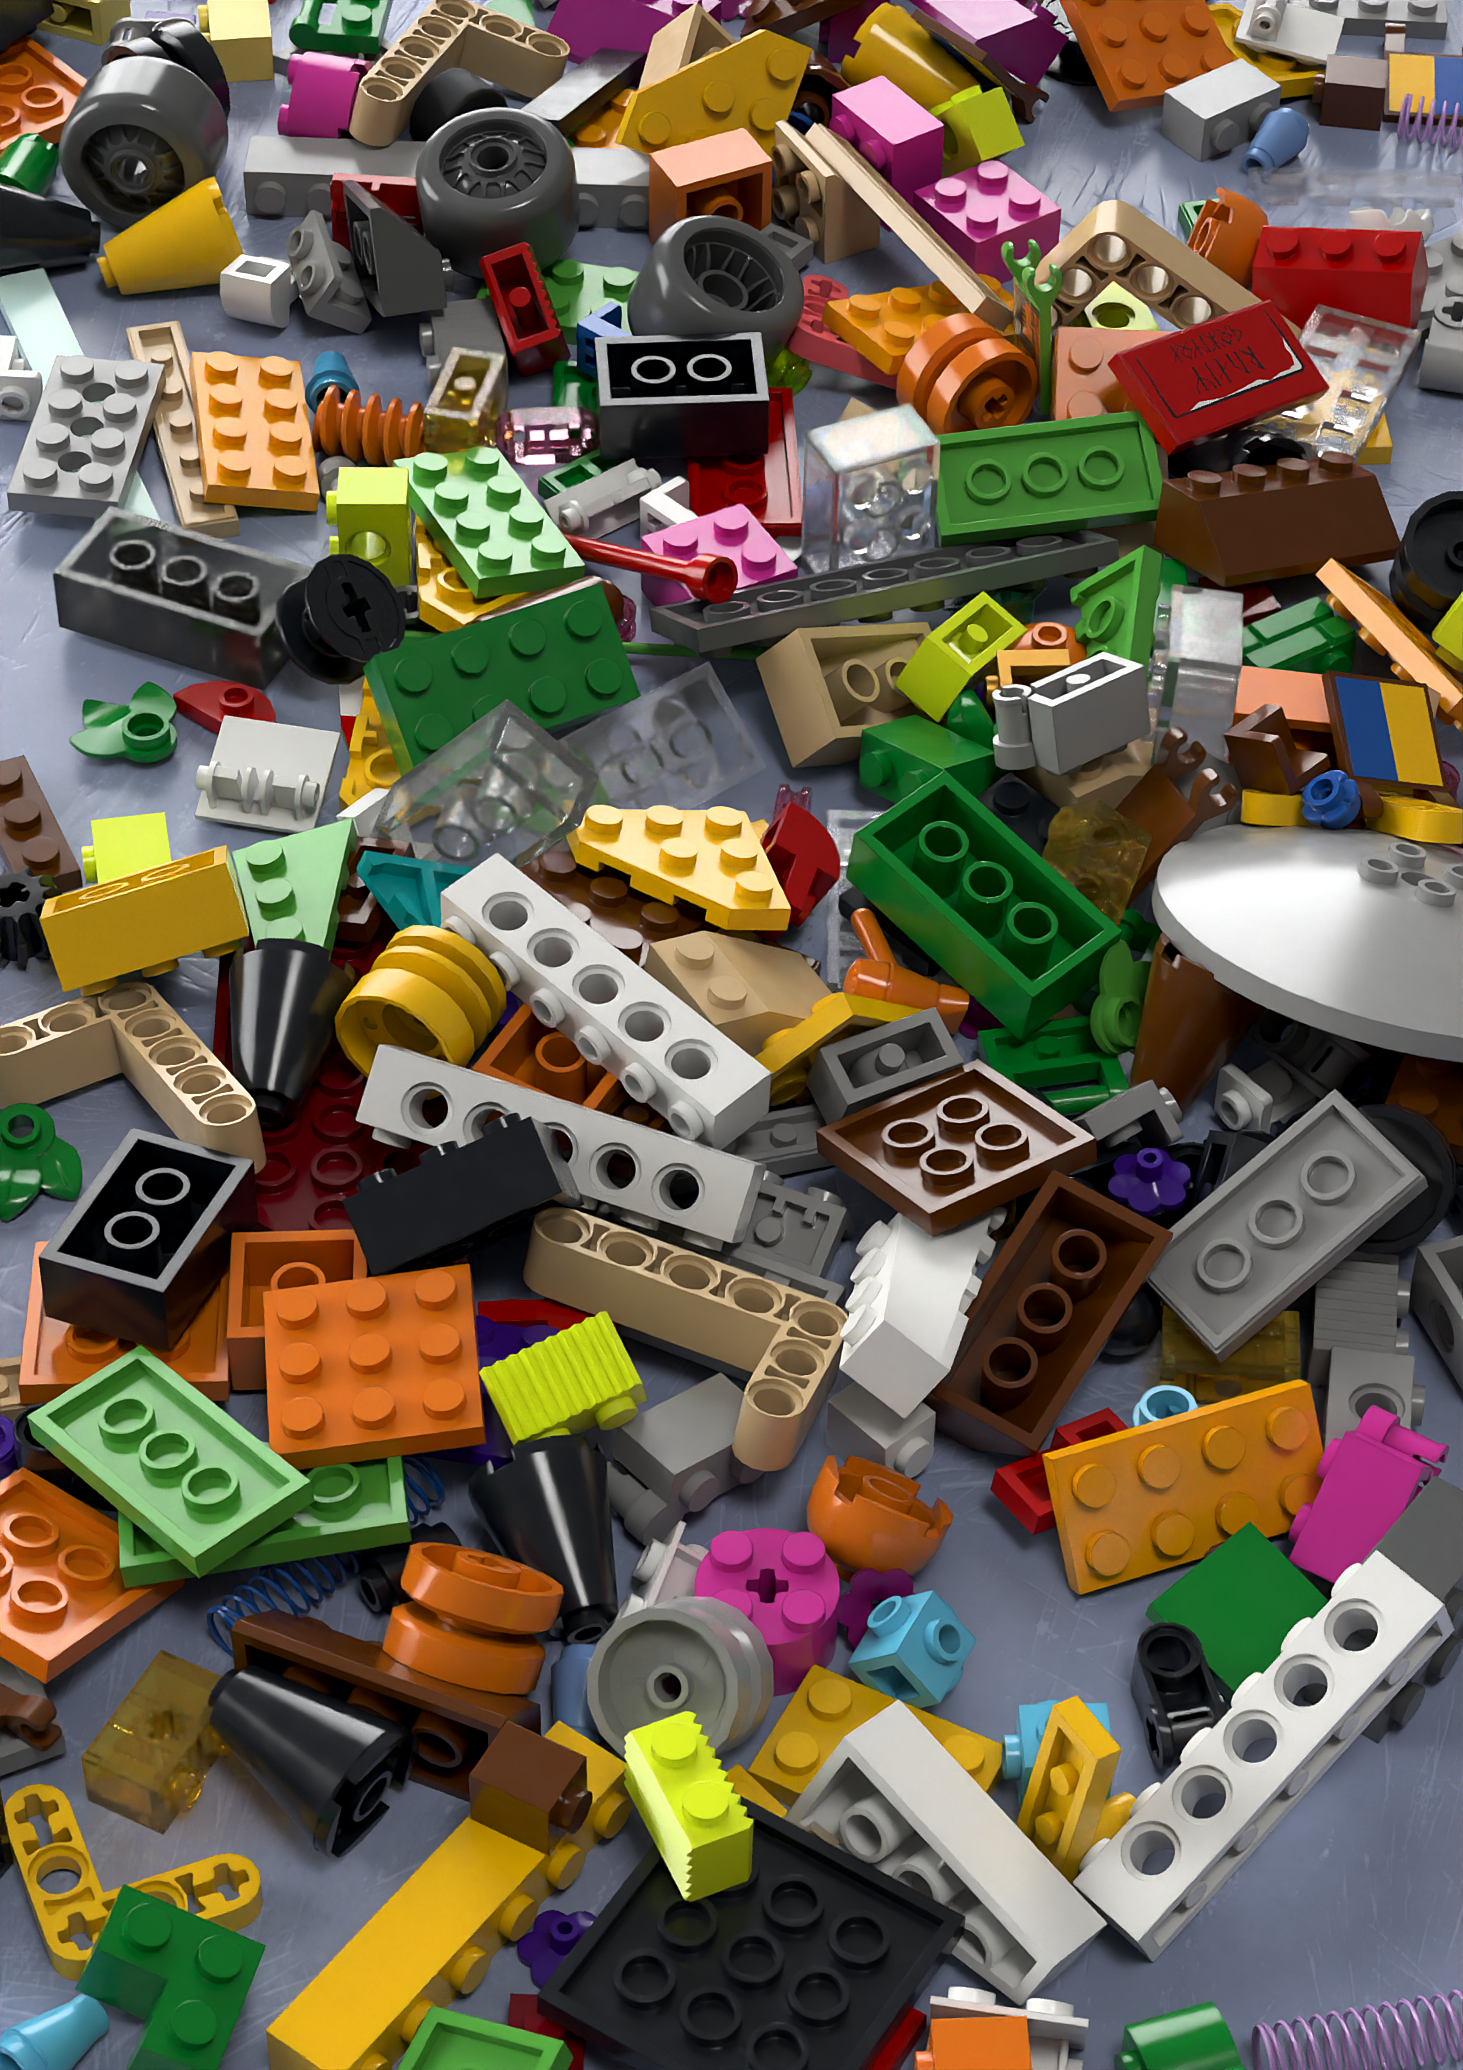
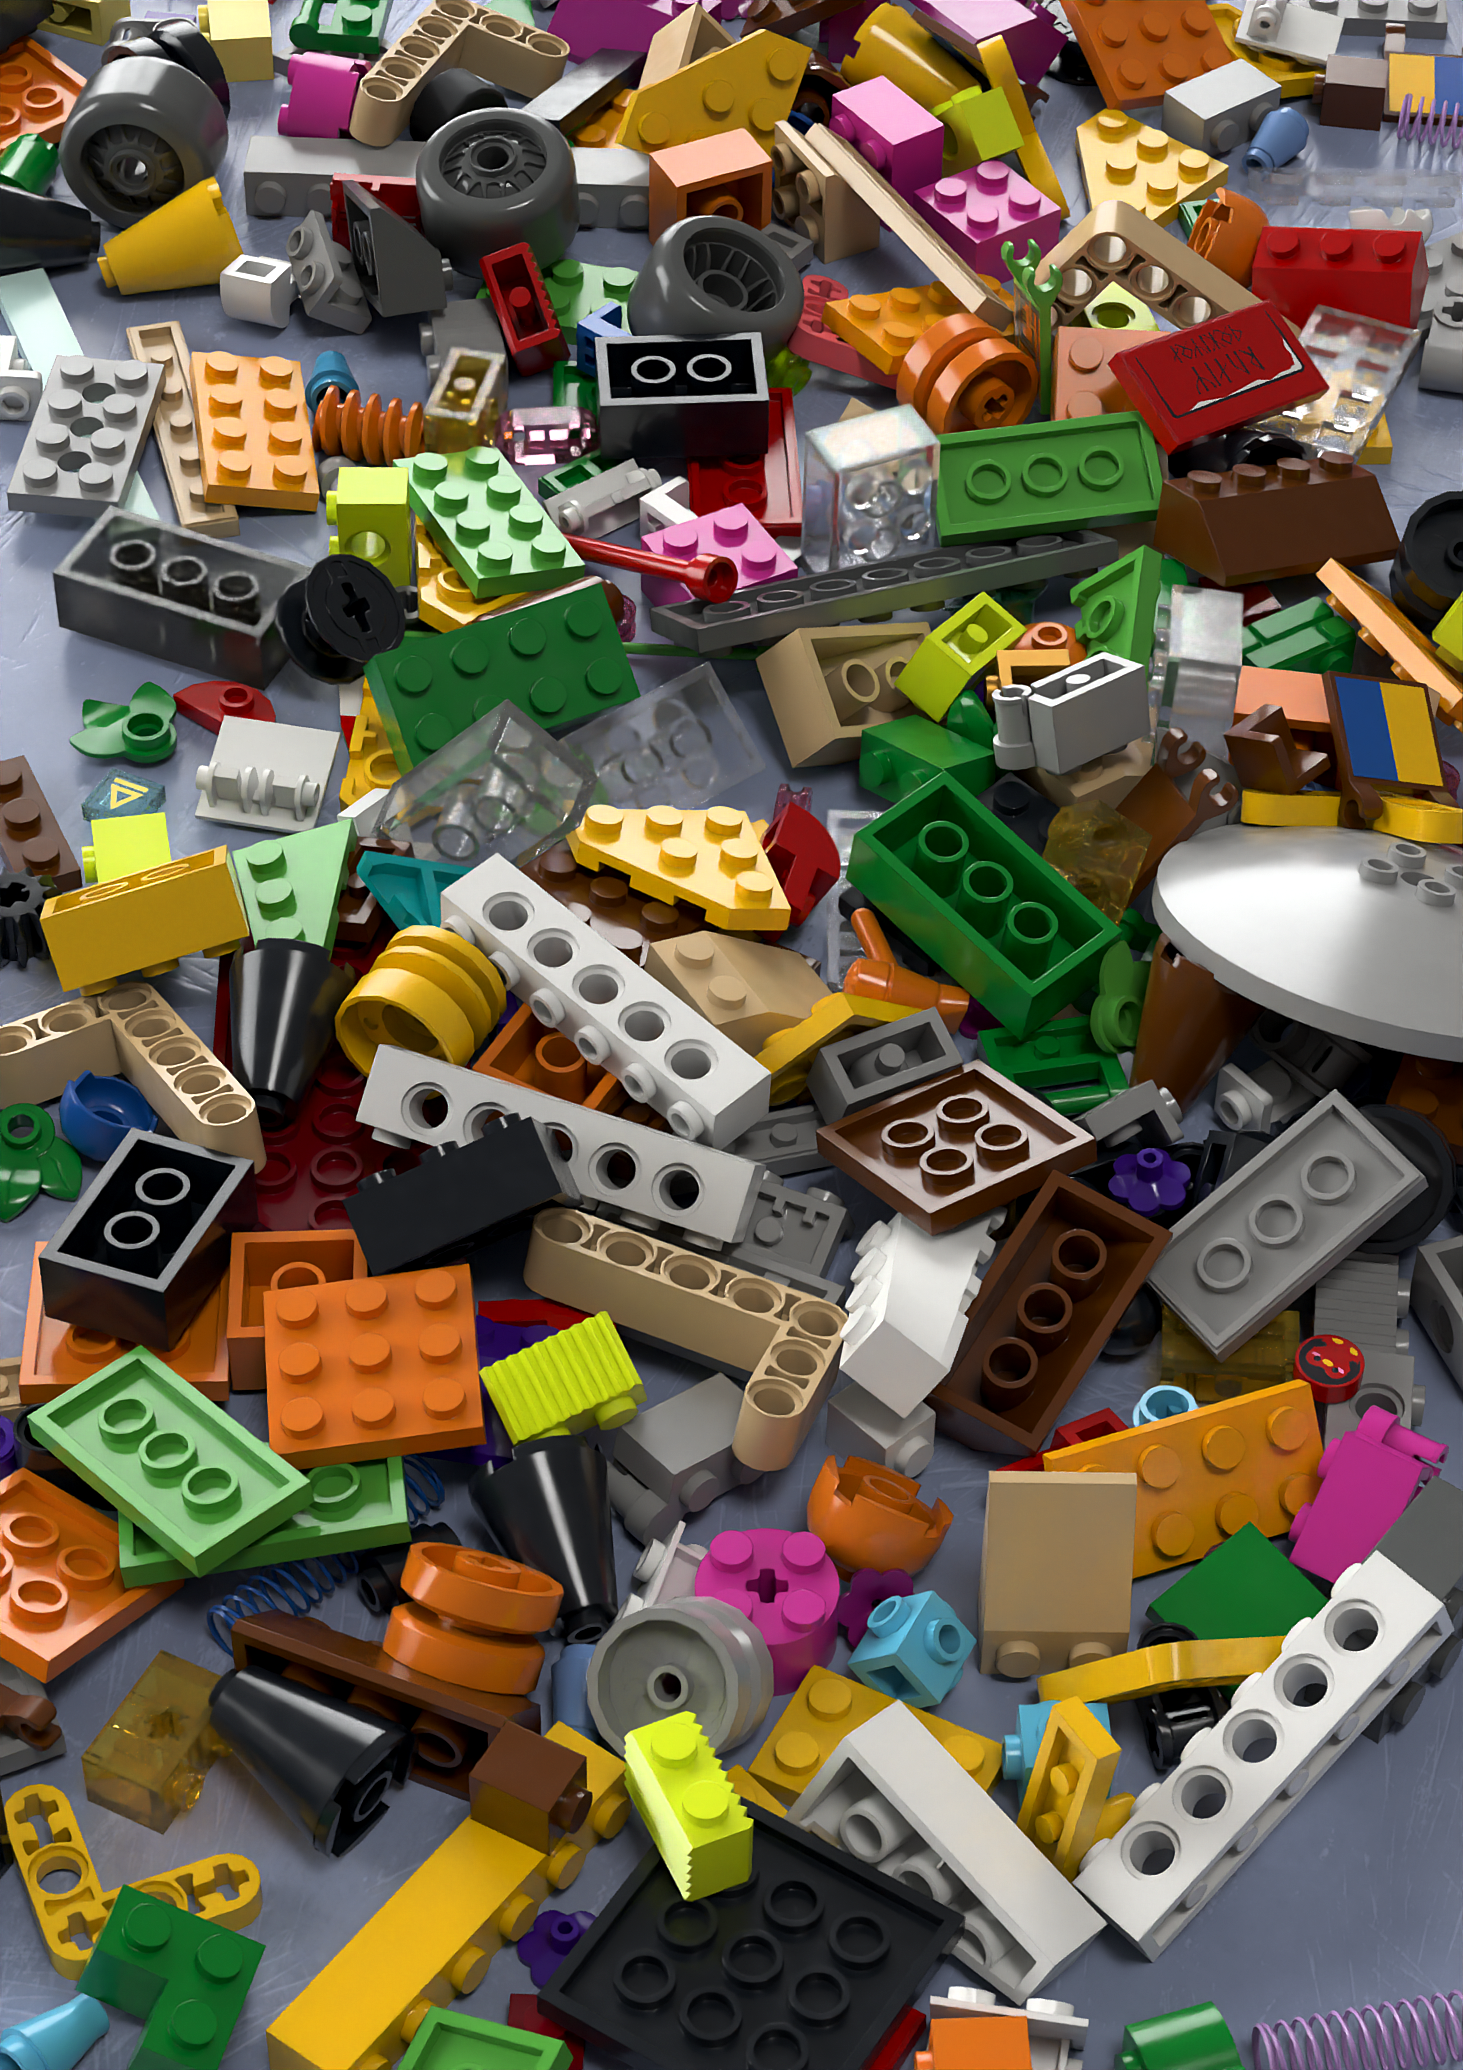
blue plate [1301,770,1361,830] -> none
none -> blue hair [58,1070,159,1162]
none -> clear light blue tile [81,768,166,822]
none -> yellow beam [976,35,1071,221]
none -> tan slope [977,1471,1137,1678]
none -> yellow beam [1036,1636,1286,1706]
none -> yellow plate [1075,107,1229,237]
none -> red tile [1292,1334,1365,1403]

